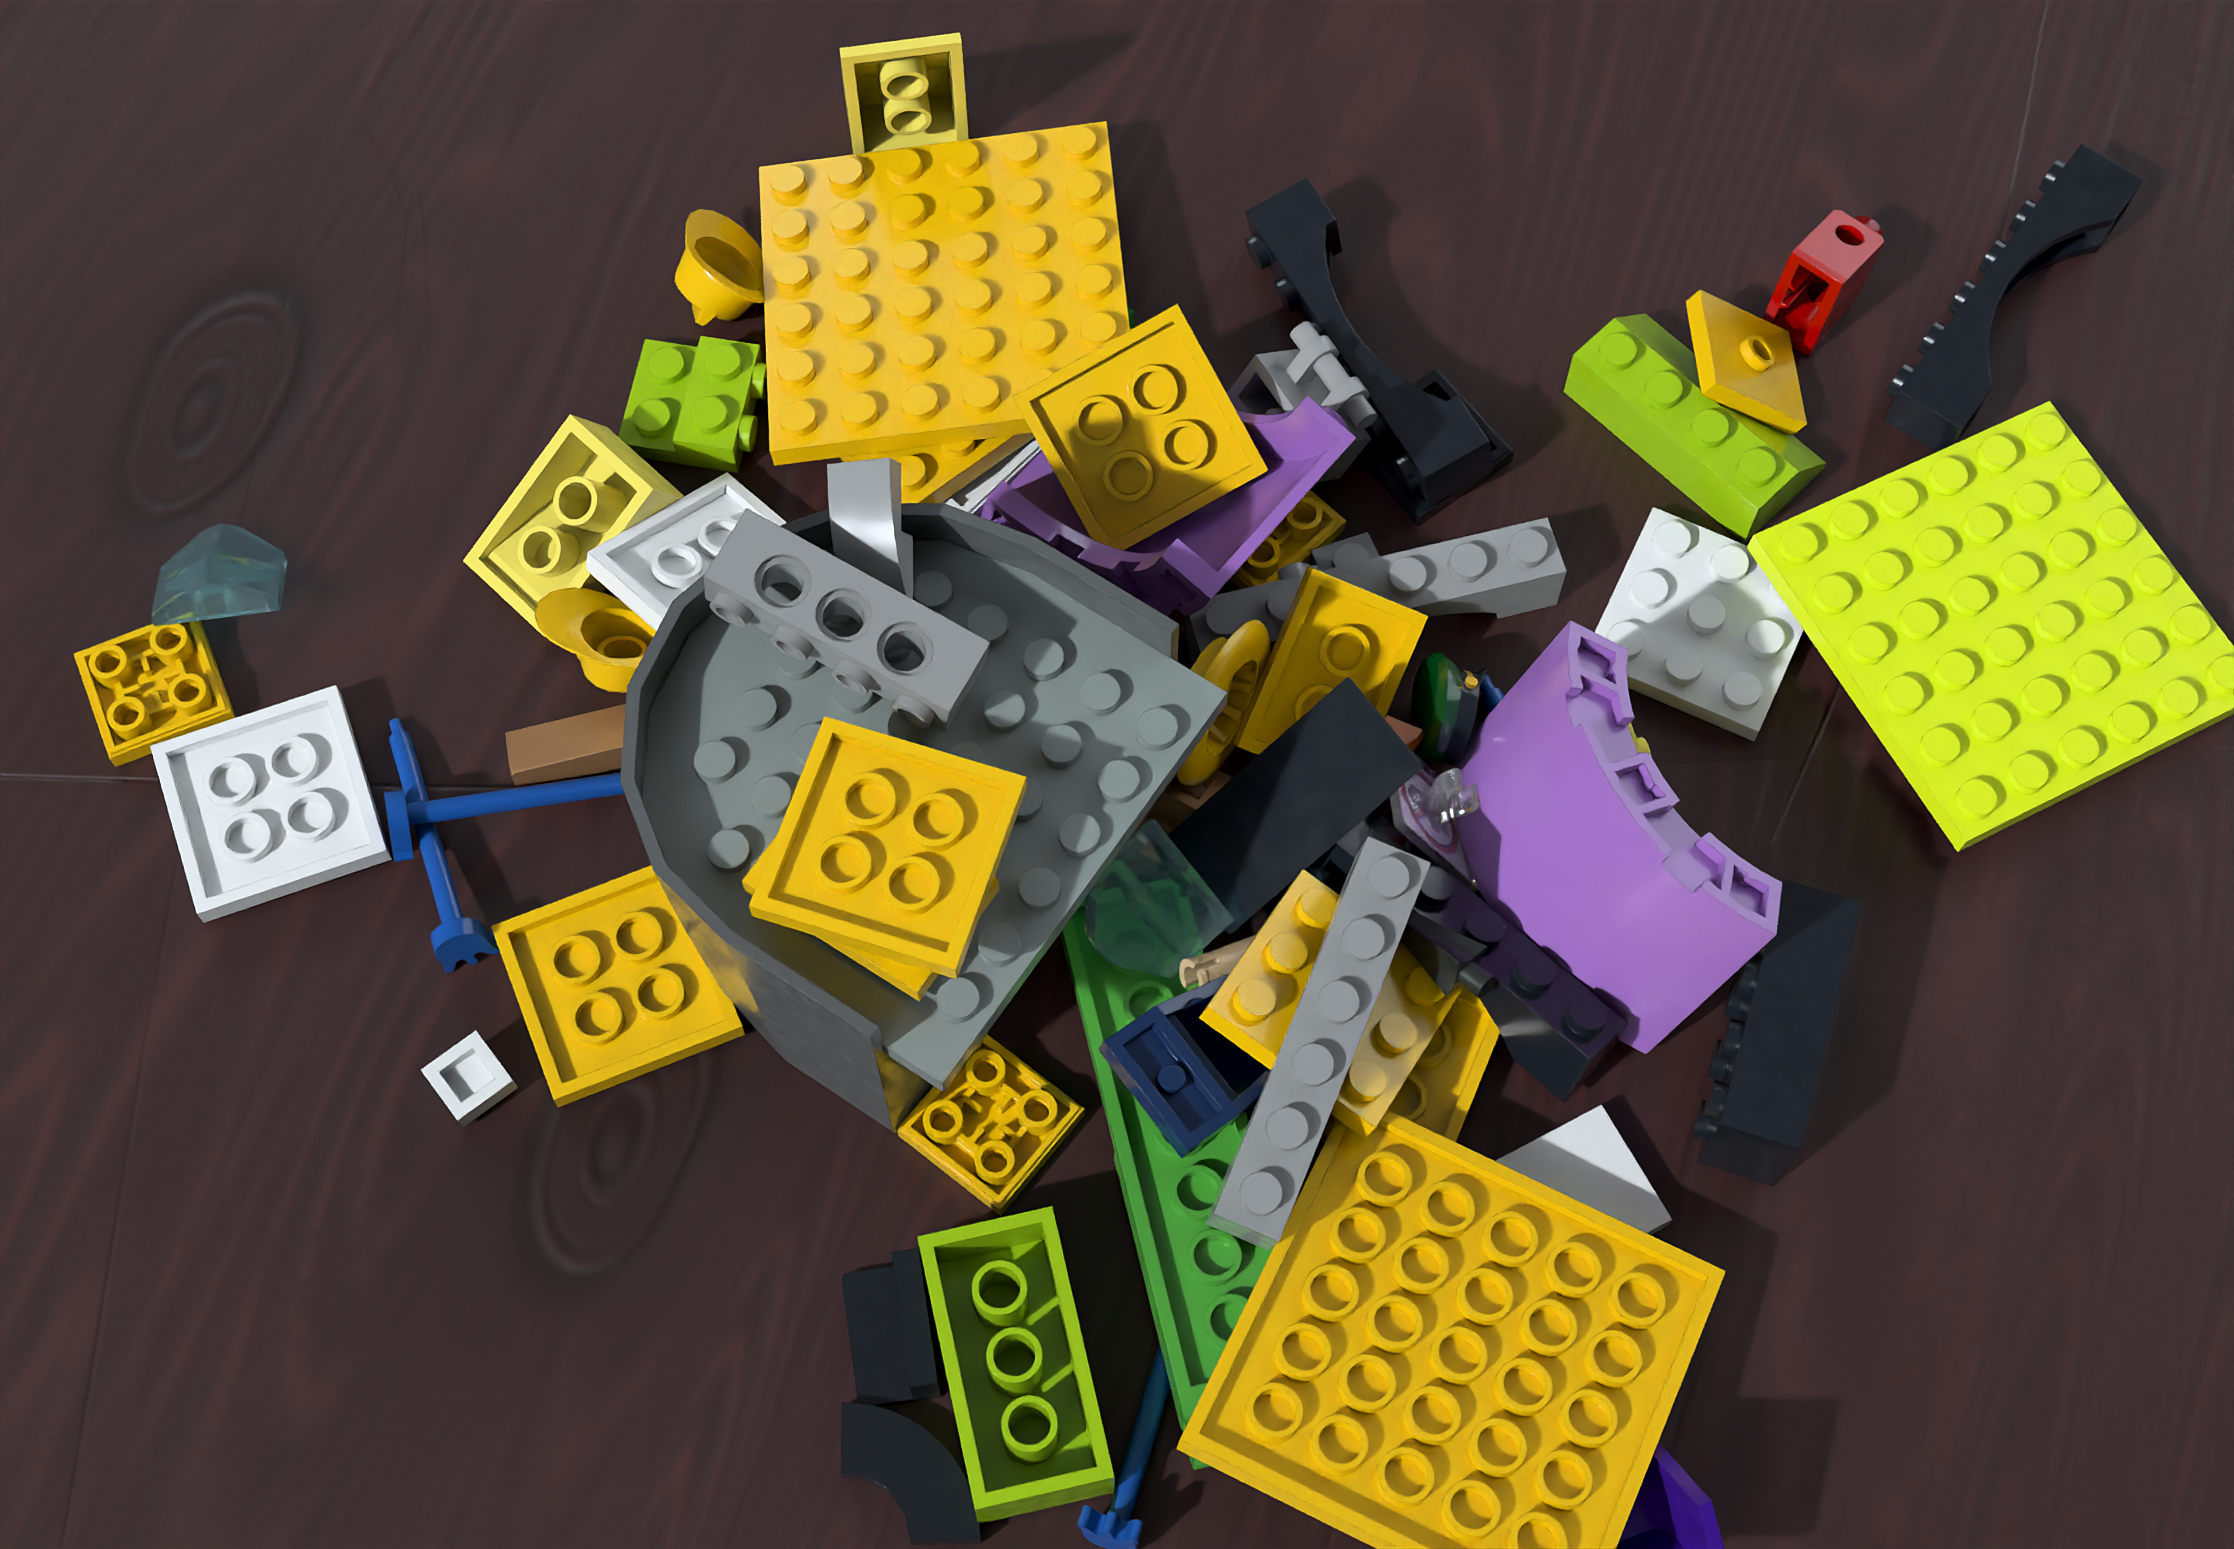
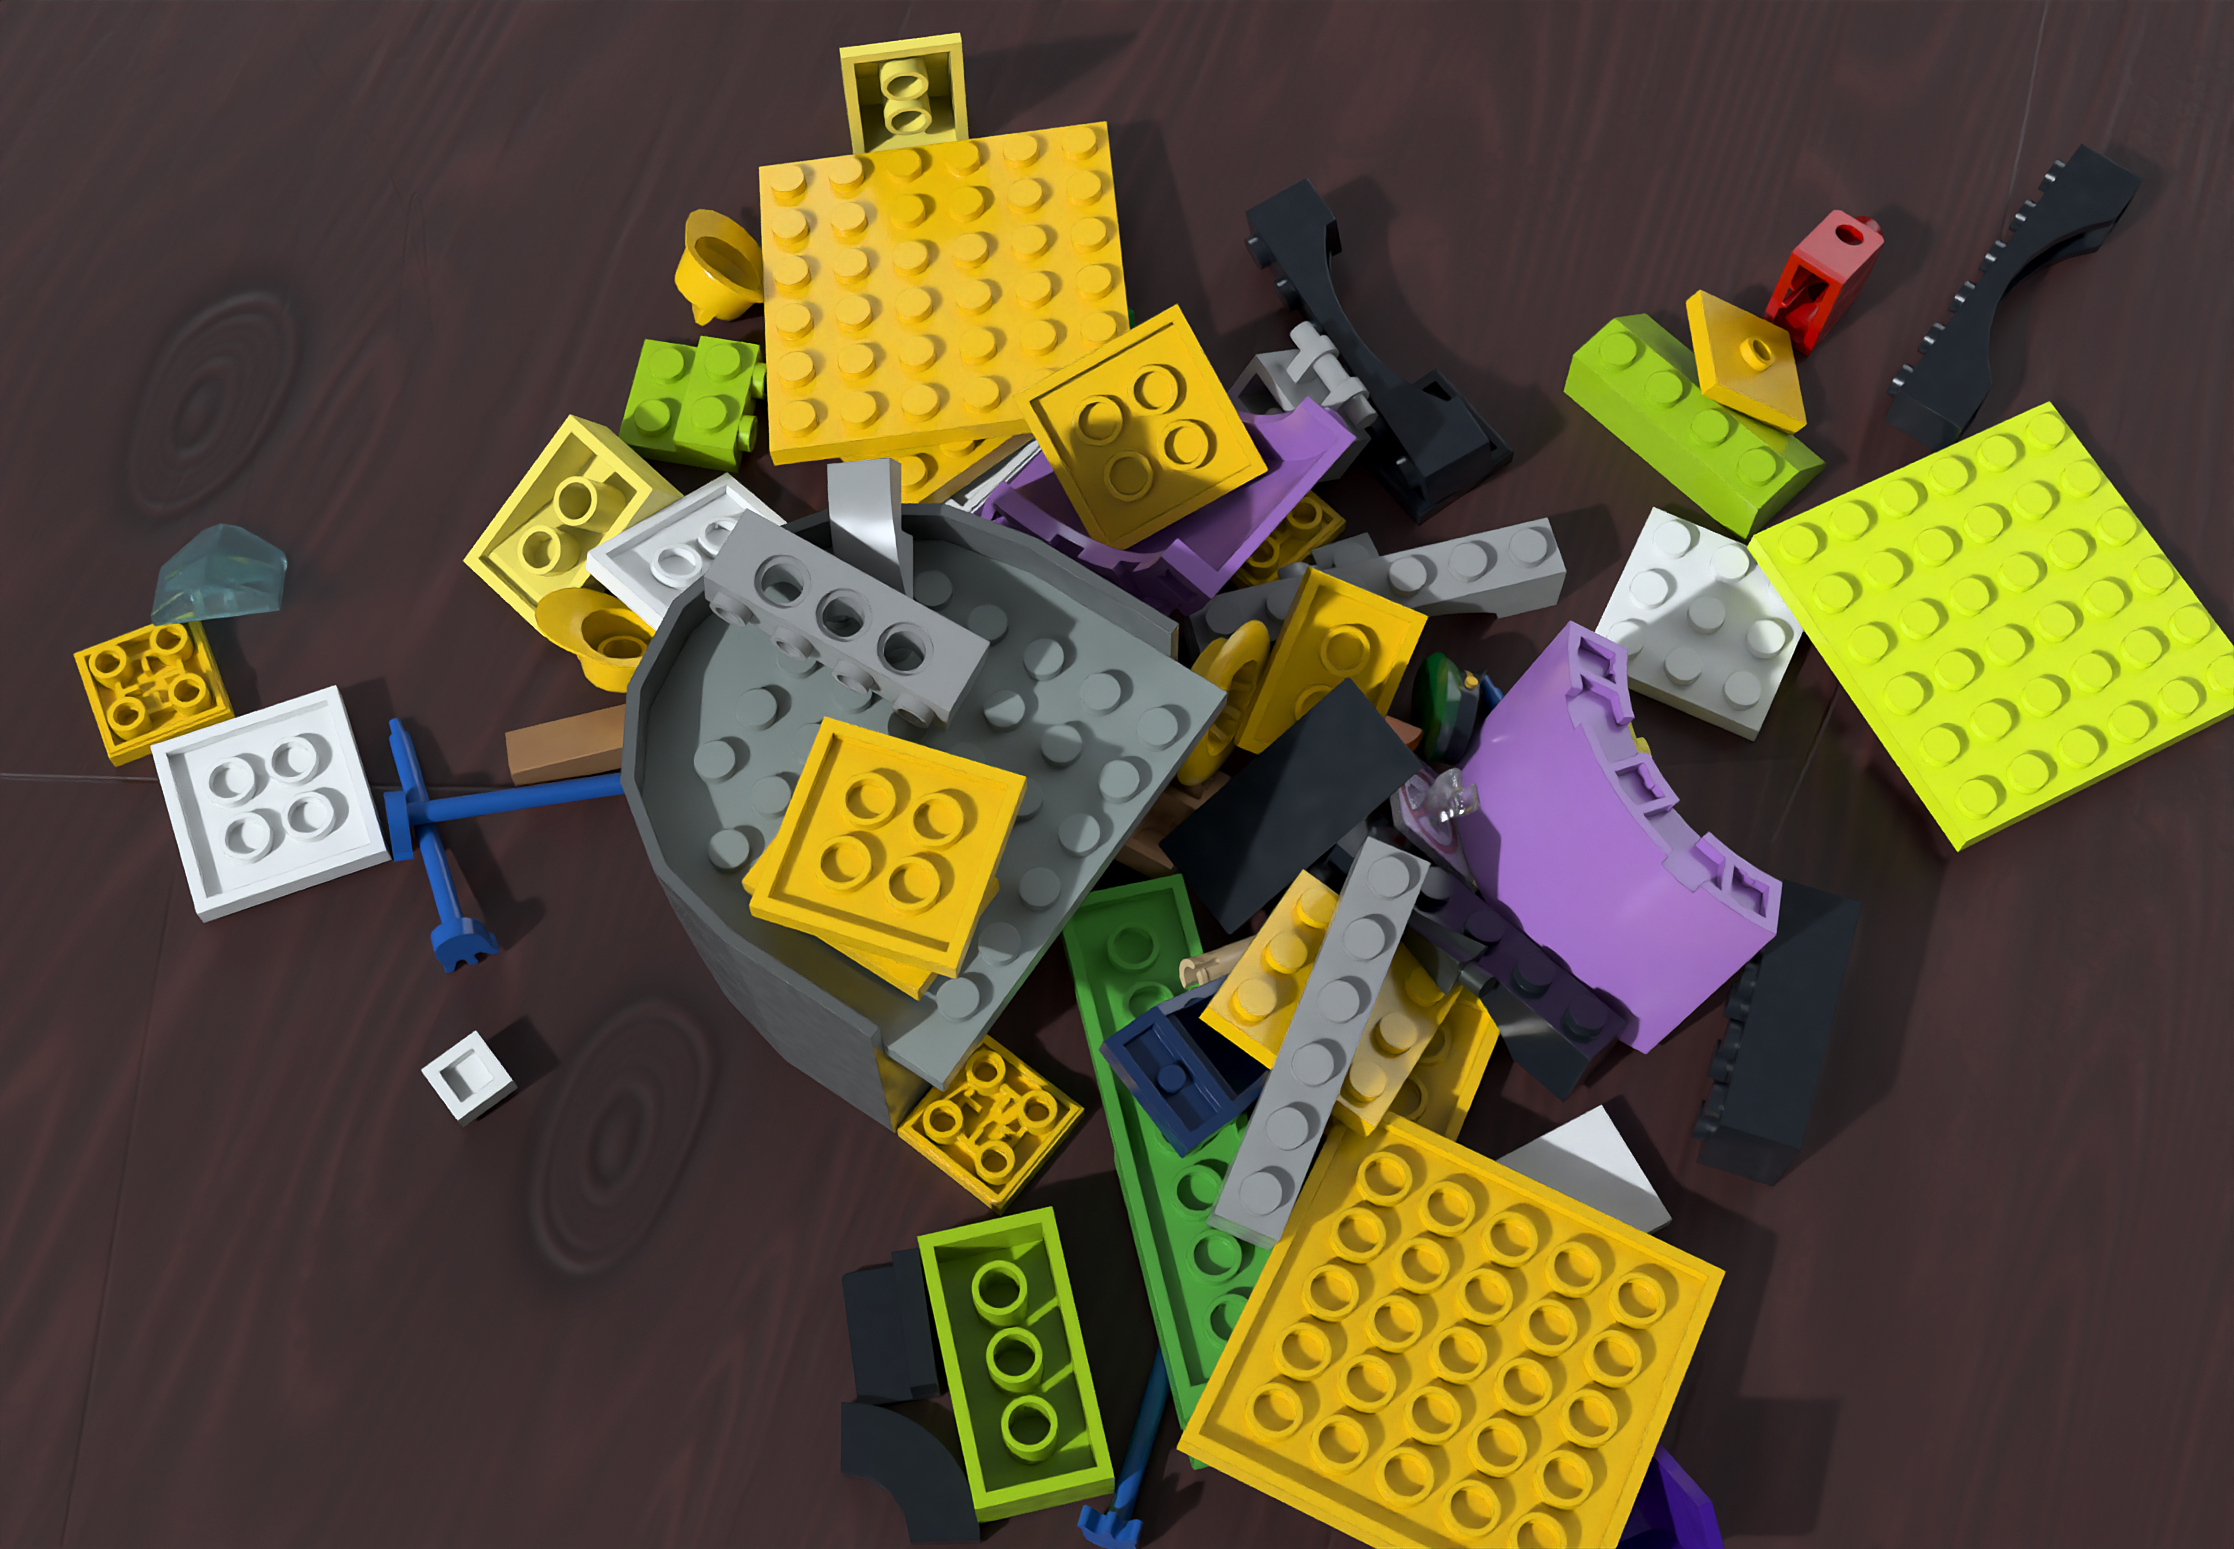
yellow plate [491,865,745,1108] -> none
clear light blue slope [1085,819,1234,978] -> none

